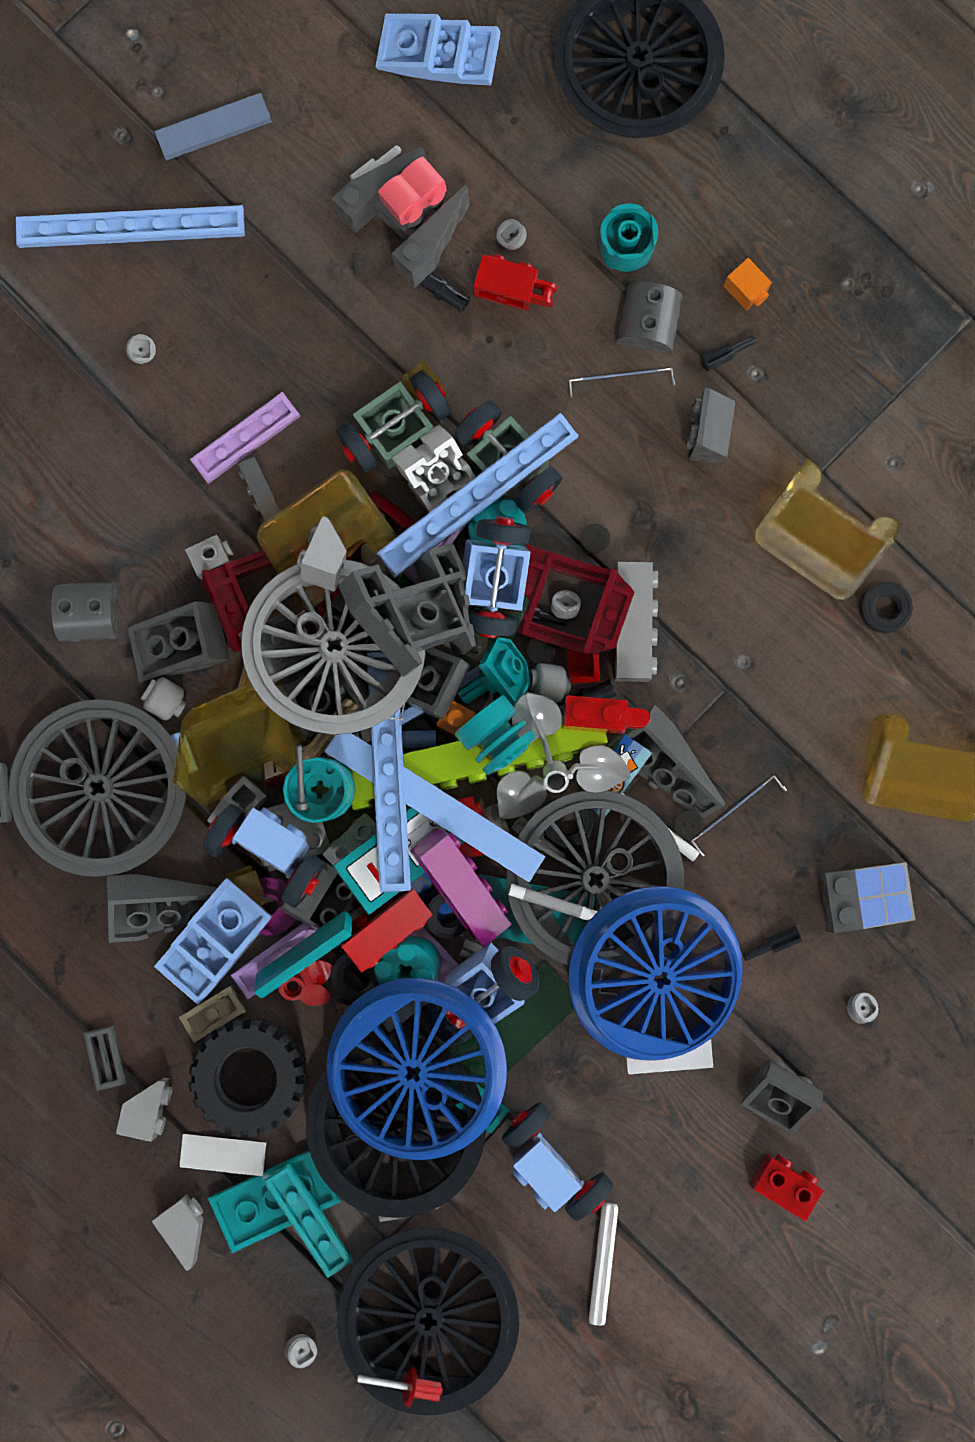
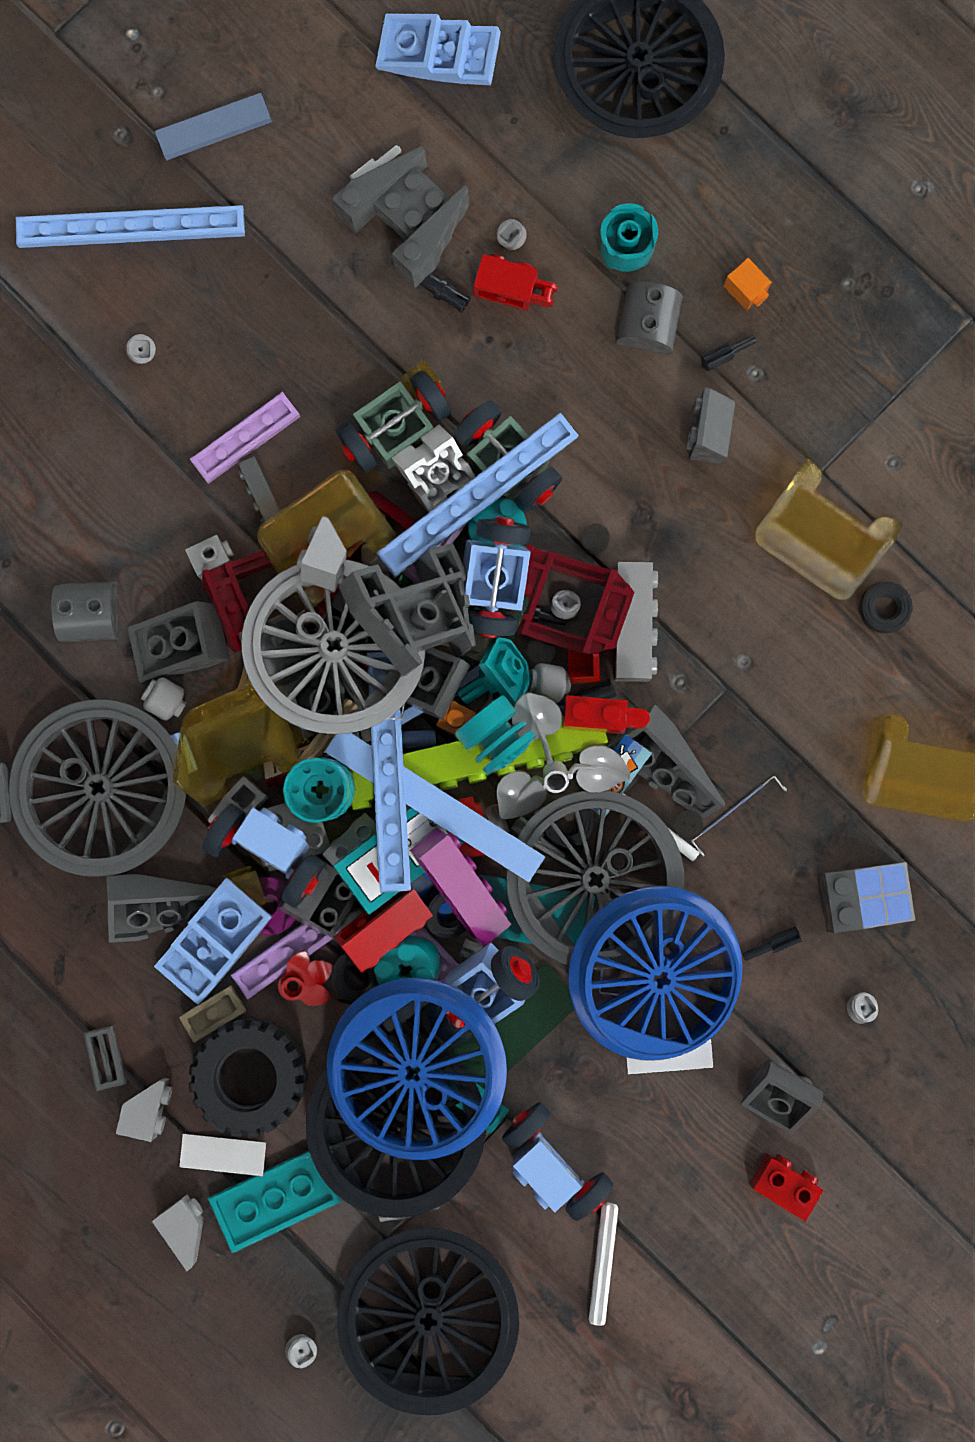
teal tile [254,911,352,998] -> none
teal tile [262,1161,353,1278] -> none
dark grey piece [295,745,308,810] -> none
red piece [357,1367,443,1408] -> none
coral brick [378,156,447,226] -> none
light grey bar [508,884,597,921] -> none
sand blue piece [569,368,675,398] -> none

